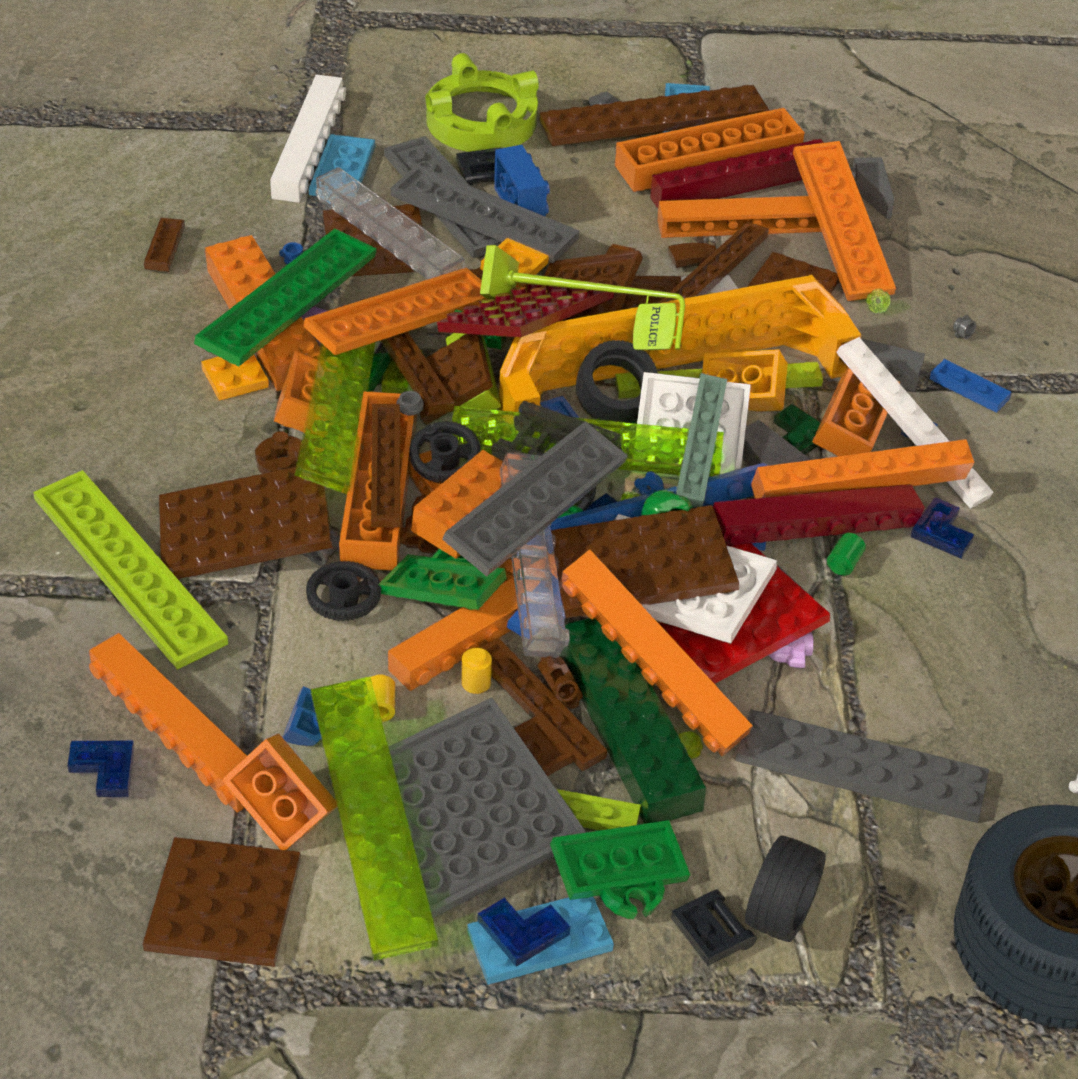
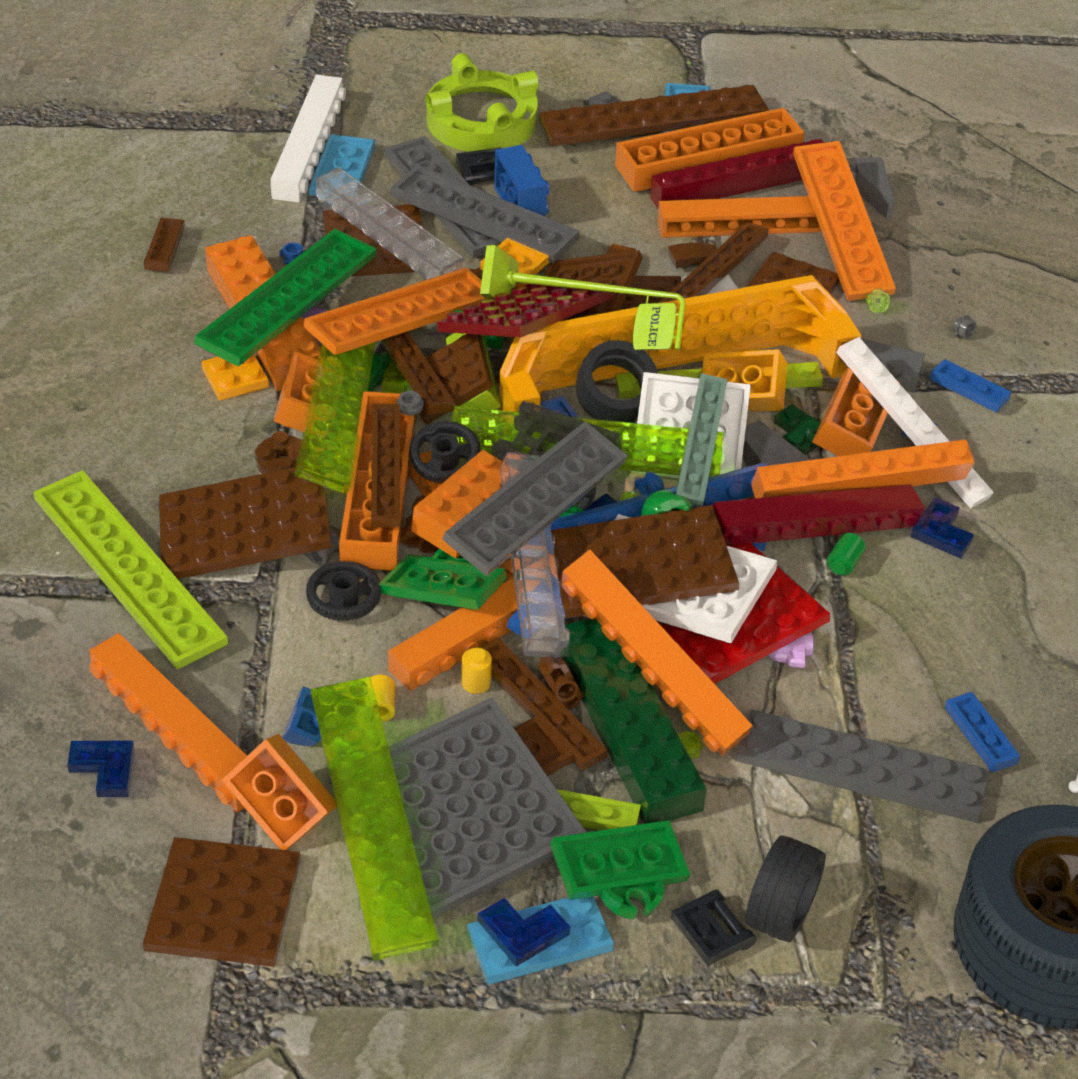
none -> blue plate [945,692,1020,773]

